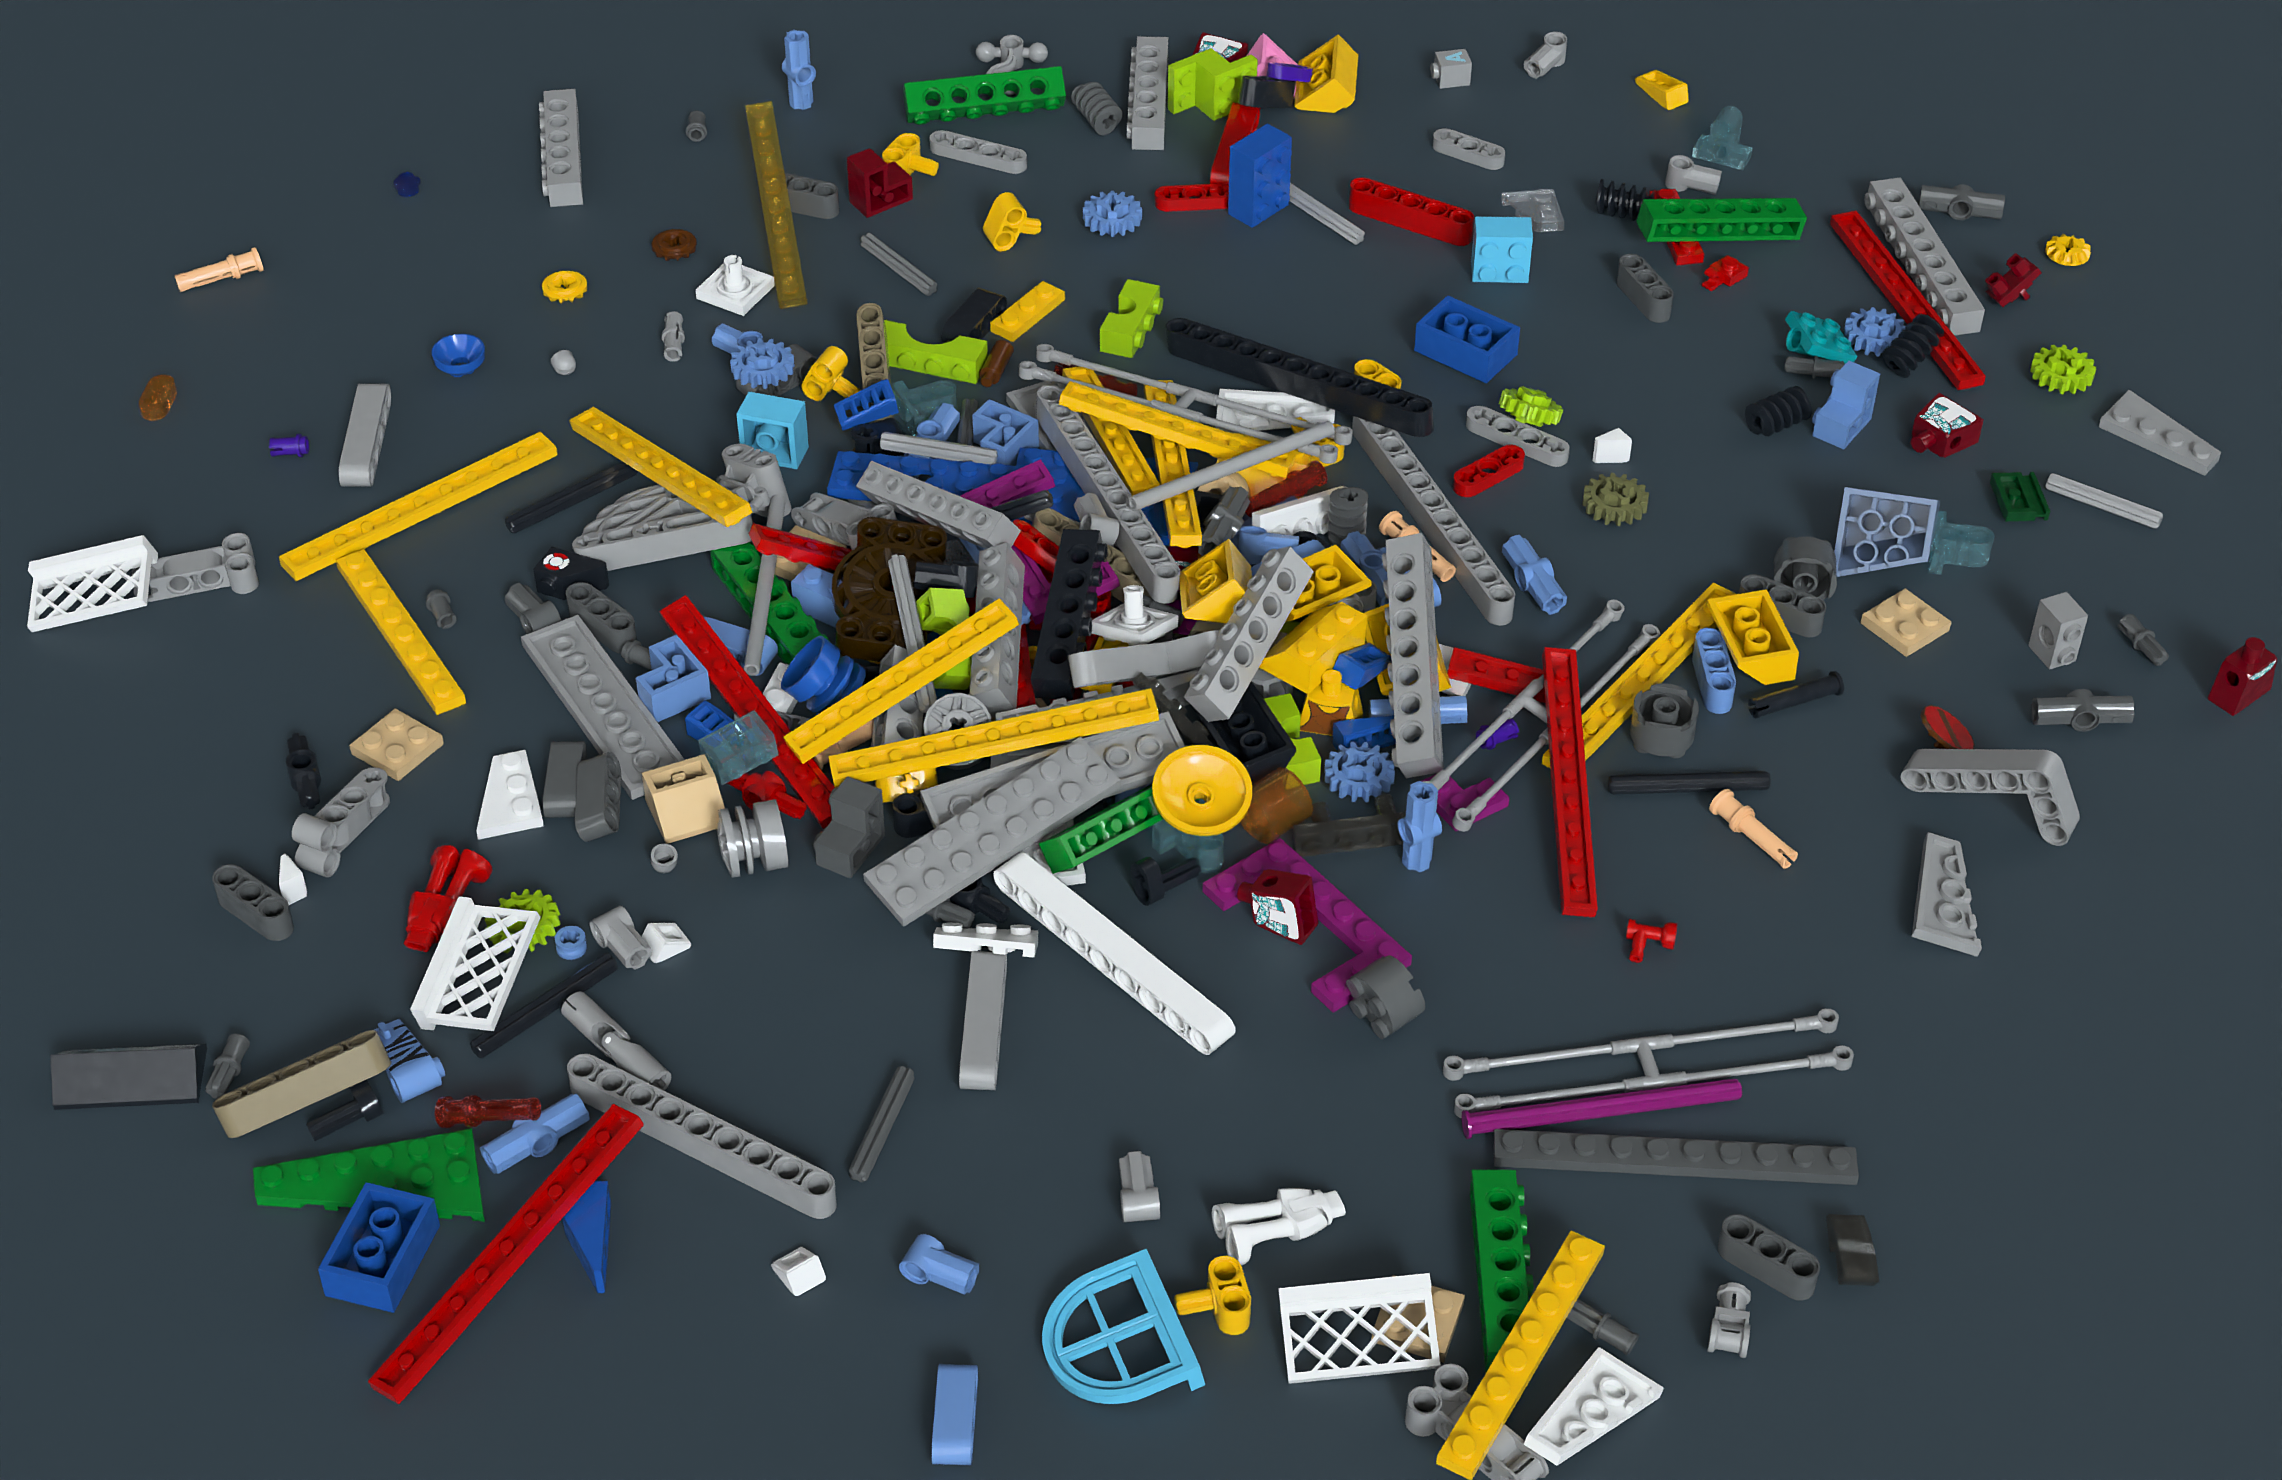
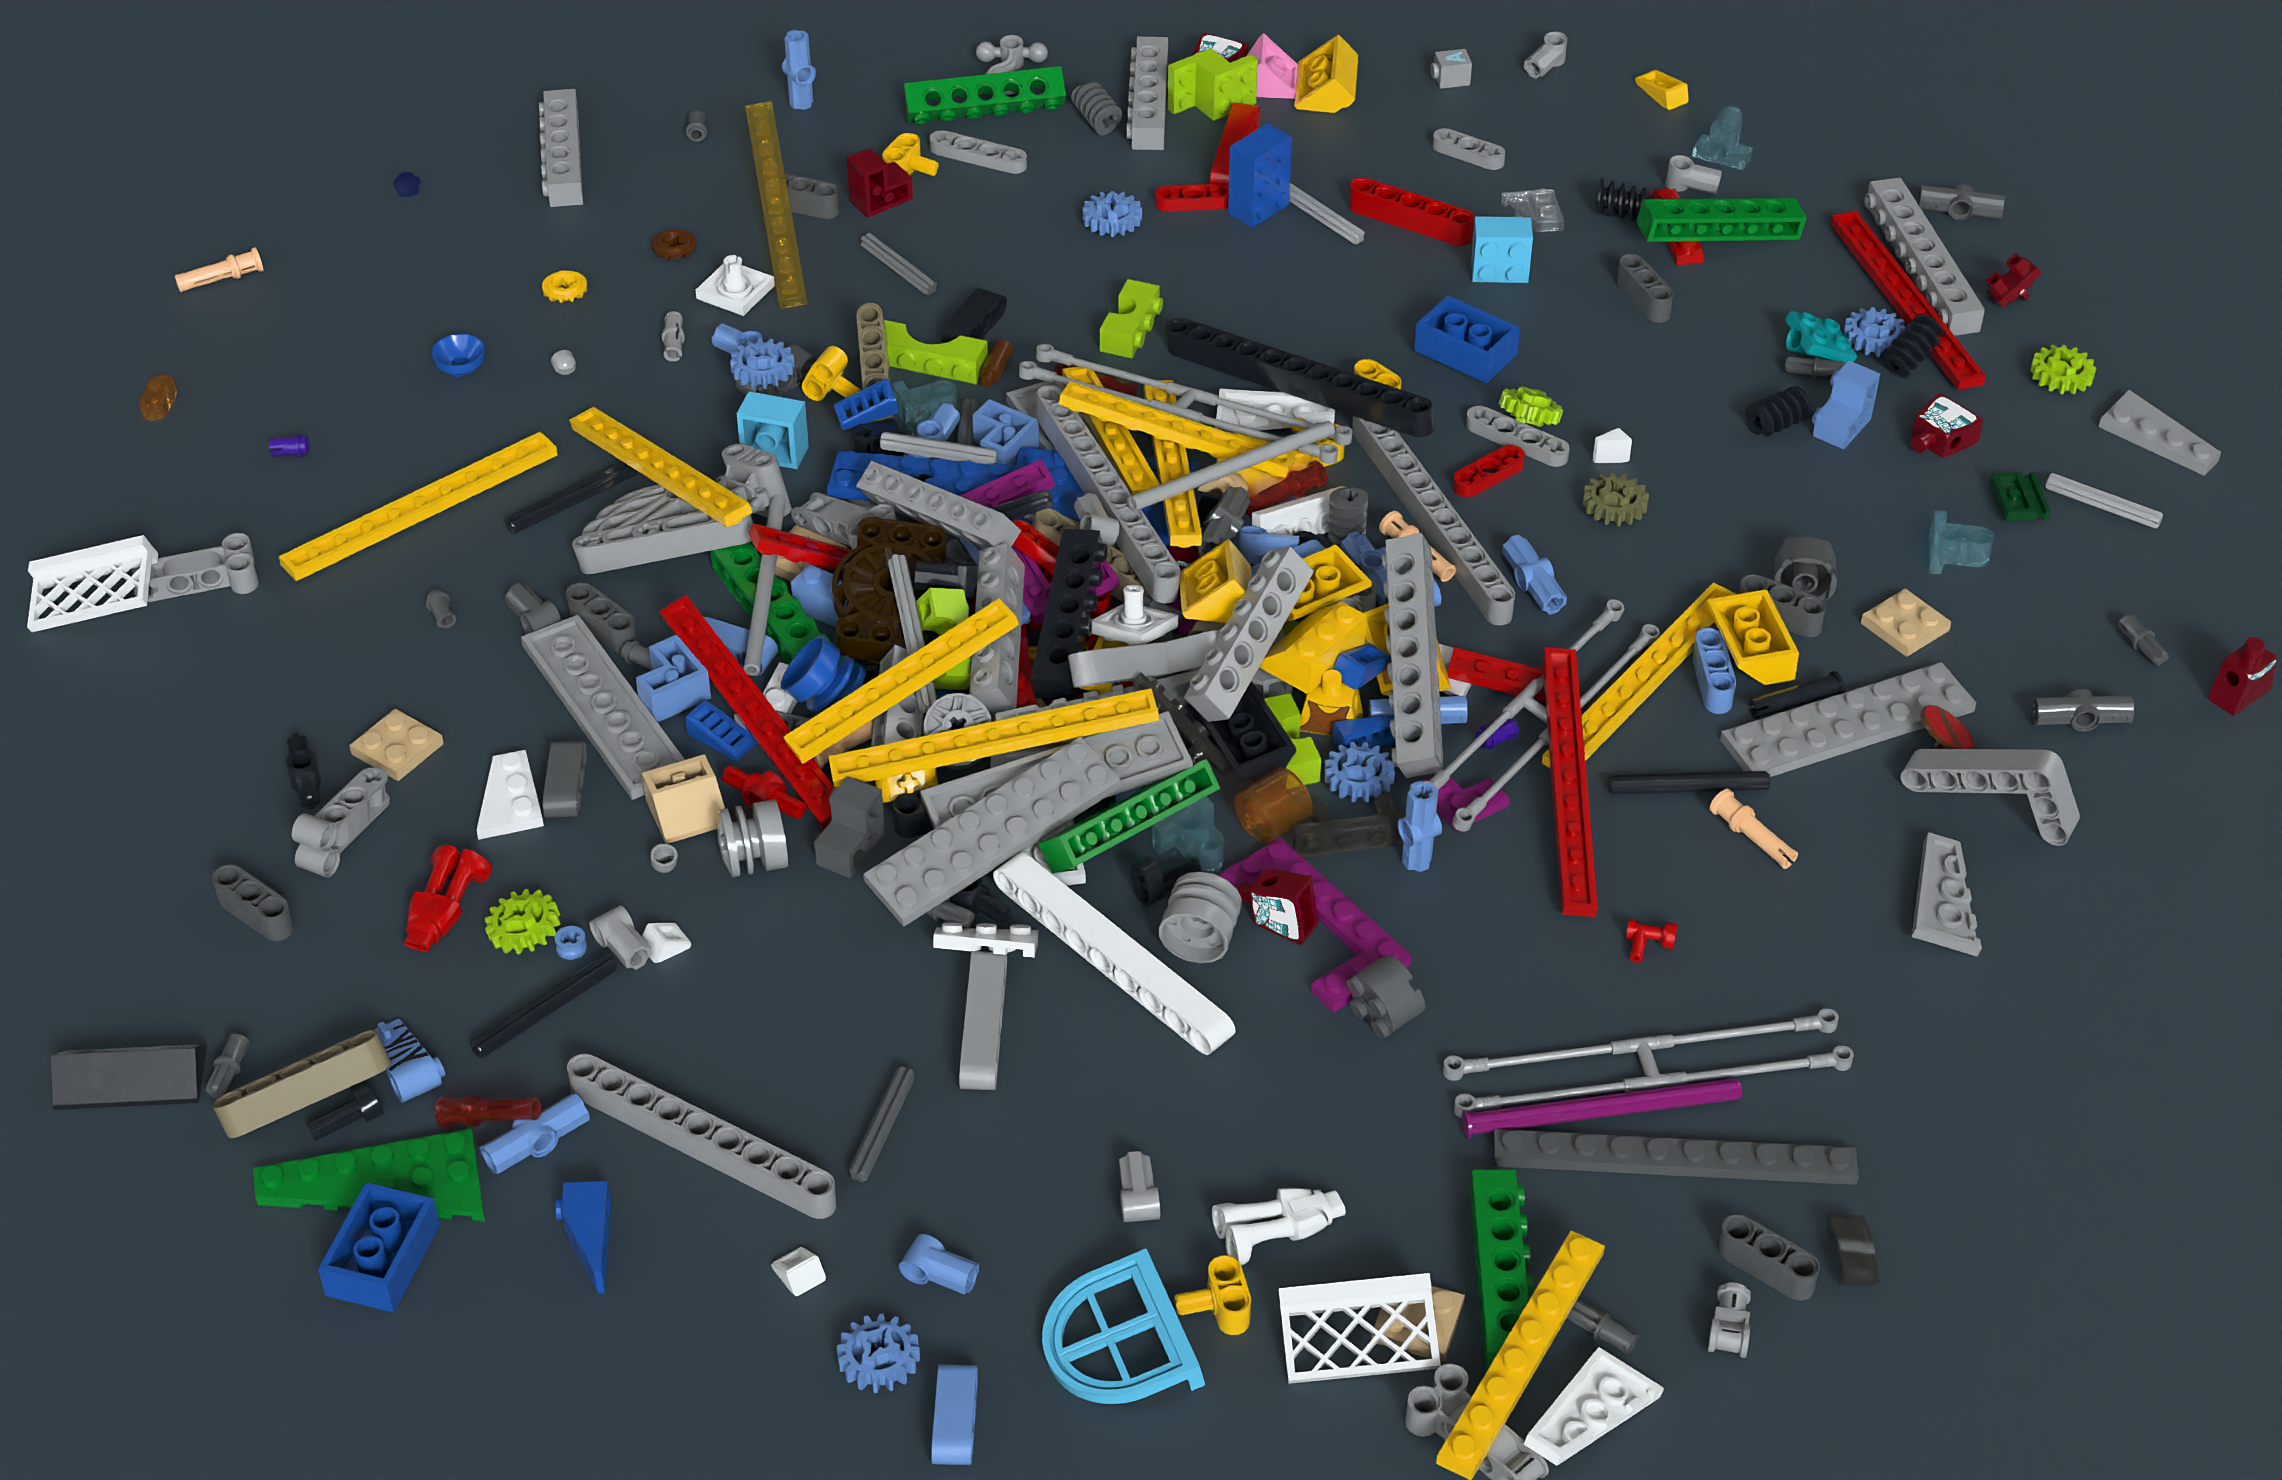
white slope [279,854,307,905] -> none
yellow plate [336,549,466,715] -> none
light grey beam [339,384,391,487] -> none
red plate [368,1104,644,1404] -> none
white fence [410,897,540,1031] -> none
black slope [533,547,609,600] -> none
light grey piece [561,991,672,1091] -> none
dark grey beam [575,752,621,842] -> none
clear light blue brick [698,710,779,785] -> none
yellow beam [983,192,1041,252] -> none
yellow plate [990,281,1065,342] -> none
yellow dish [1152,745,1252,836] -> none
black beam [1237,76,1296,108] -> none
dark purple beam [1266,62,1313,82] -> none
dark grey brick [1630,683,1699,758] -> none
red plate [1702,255,1749,291] -> none
sand blue wedge [1834,487,1940,577] -> none
light grey brick [2028,592,2088,670] -> none
yellow gear [2045,234,2091,266] -> none
none -> medium blue gear [837,1314,920,1393]
none -> light grey wheel [1159,872,1242,963]
none -> light grey plate [1720,662,1976,777]

